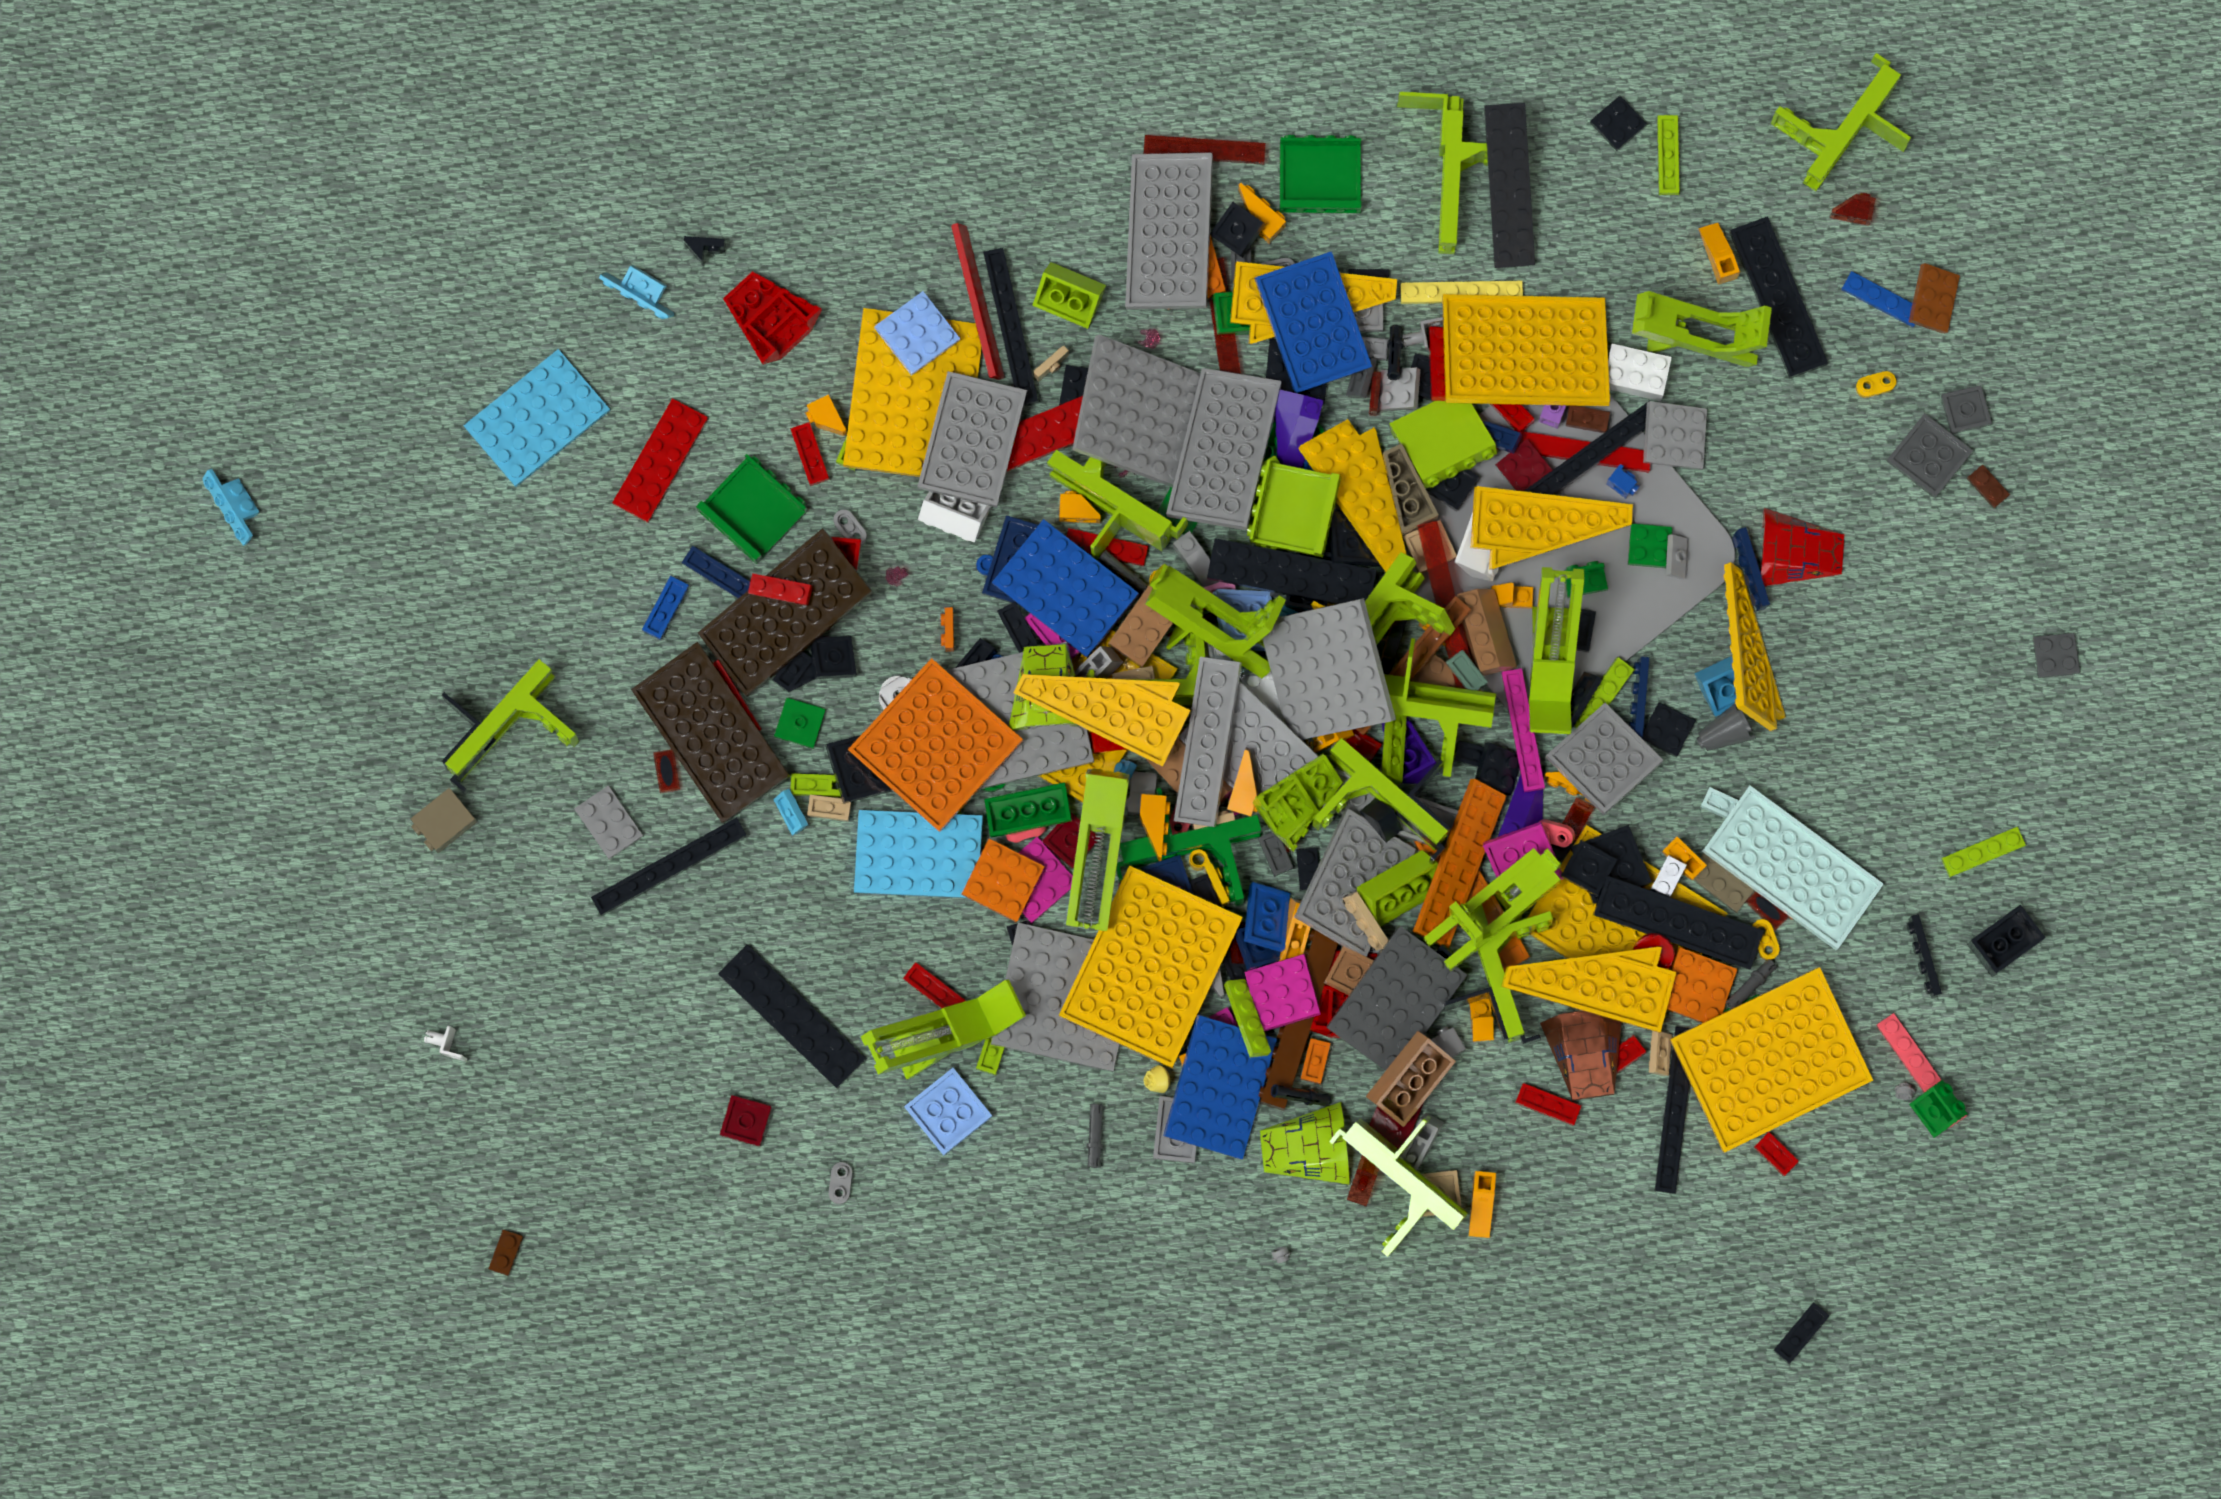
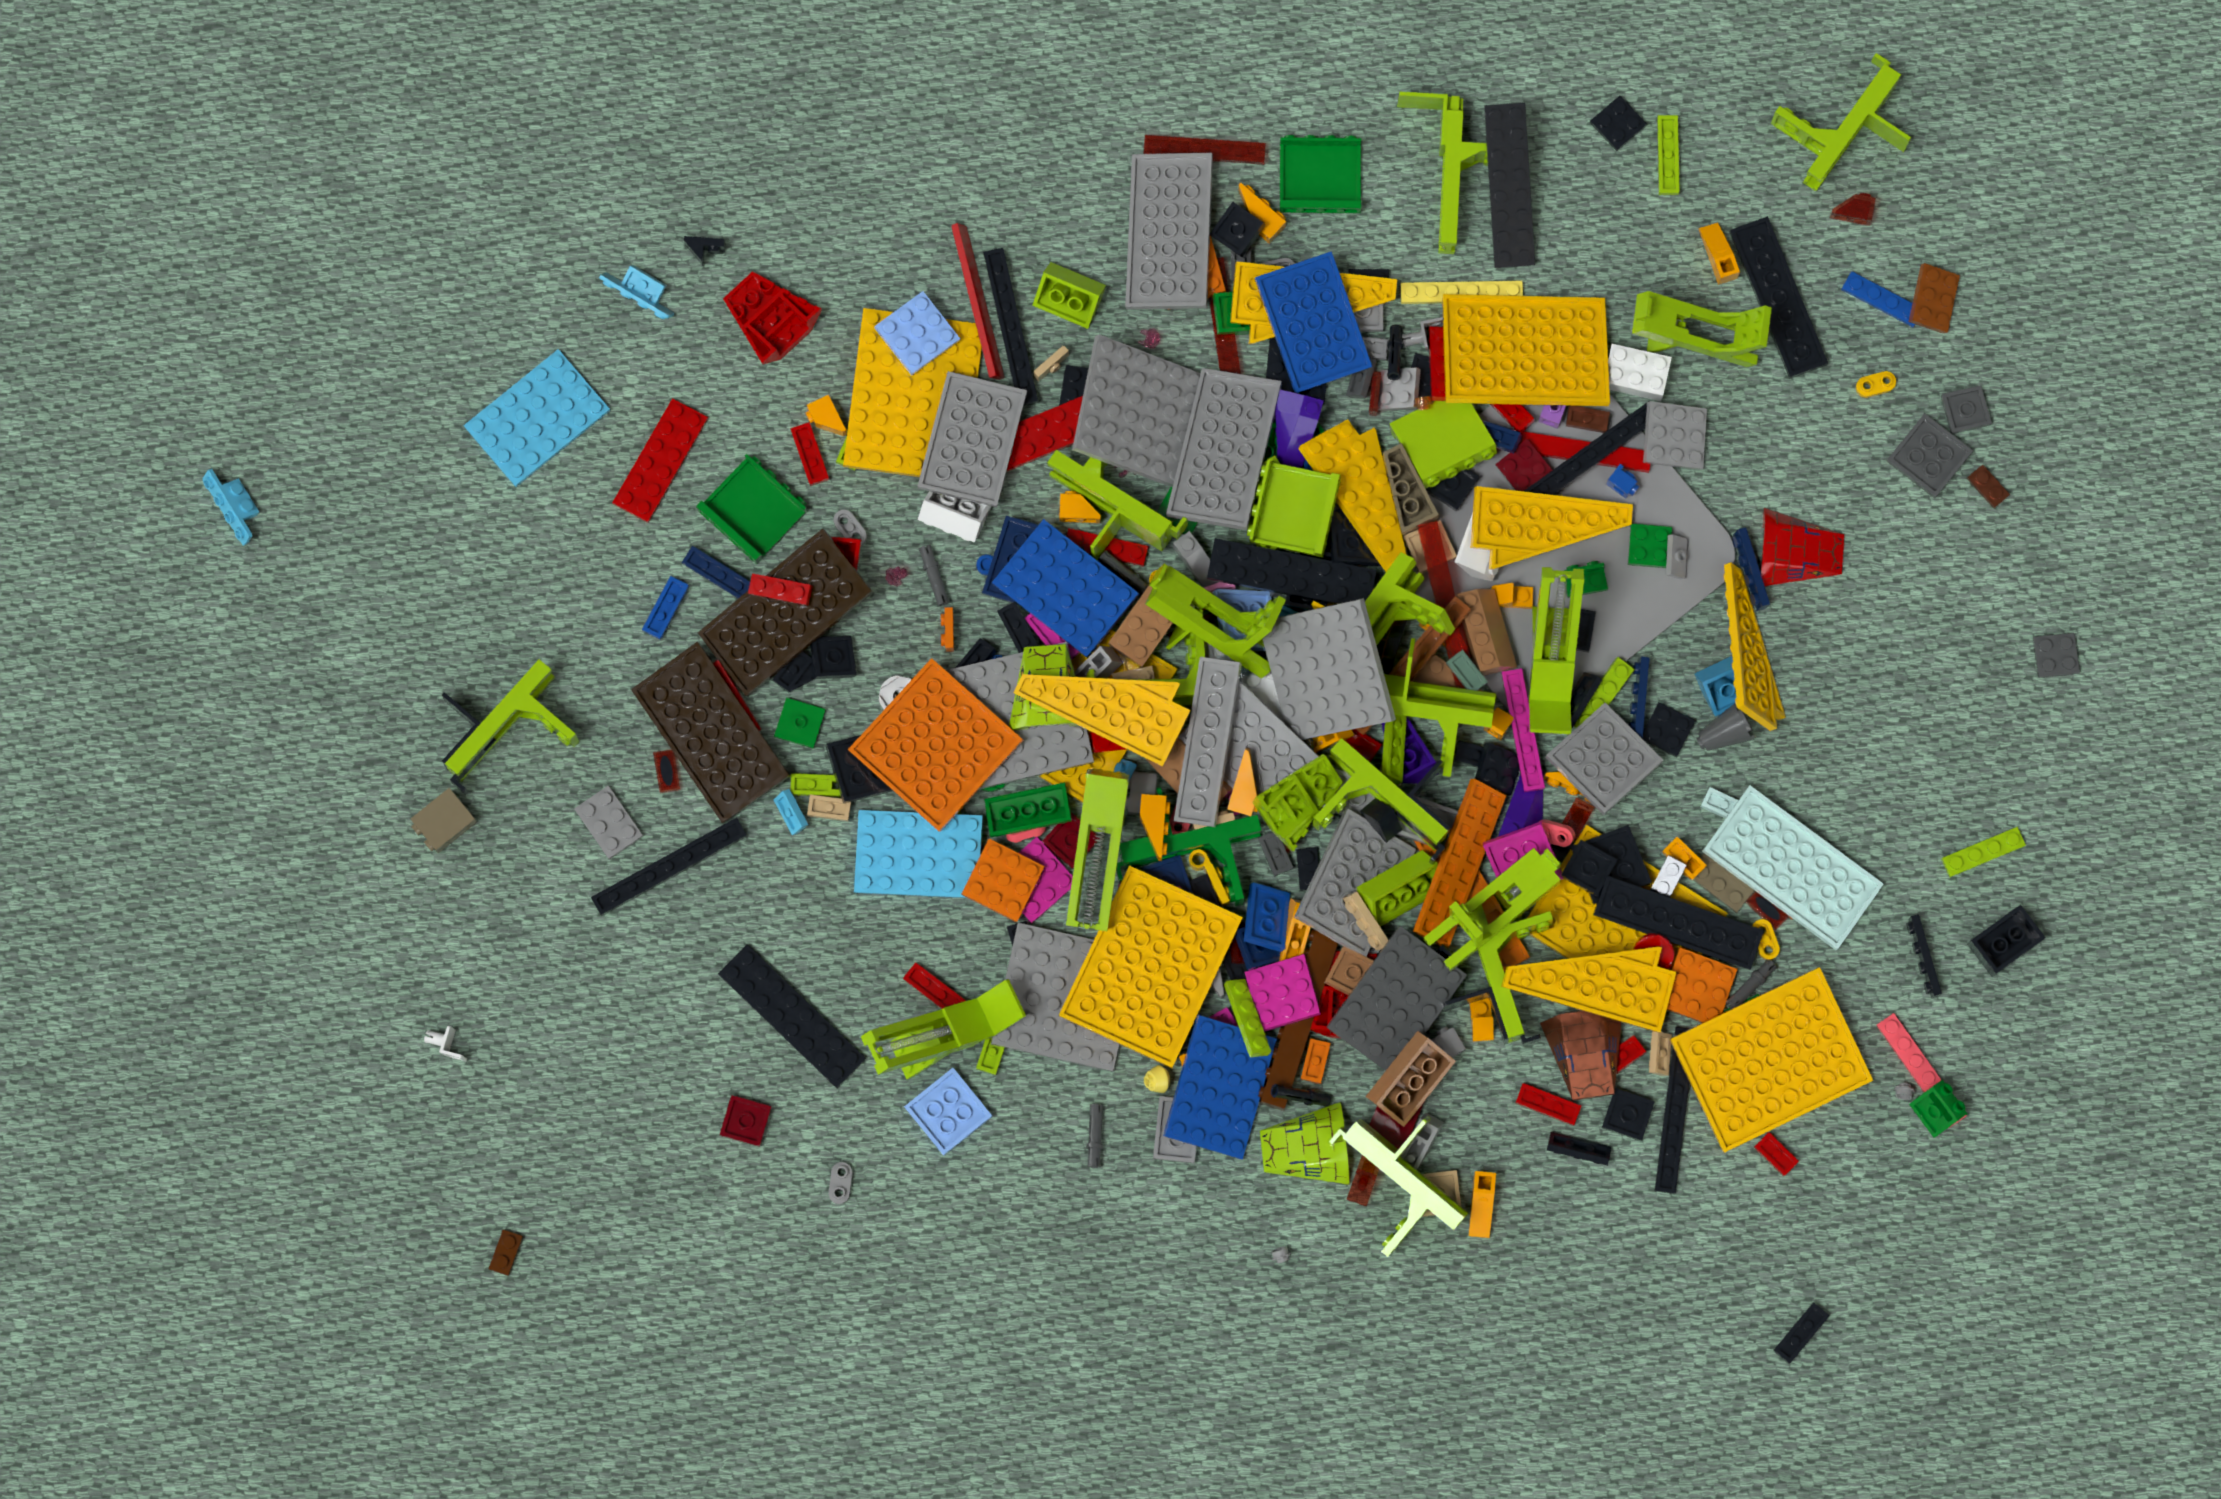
none -> dark grey pin [918,544,950,607]
none -> clear orange plate [1413,396,1433,411]
none -> light orange slope [1484,708,1514,741]
none -> black plate [1547,1132,1612,1166]
none -> black plate [1602,1088,1655,1142]

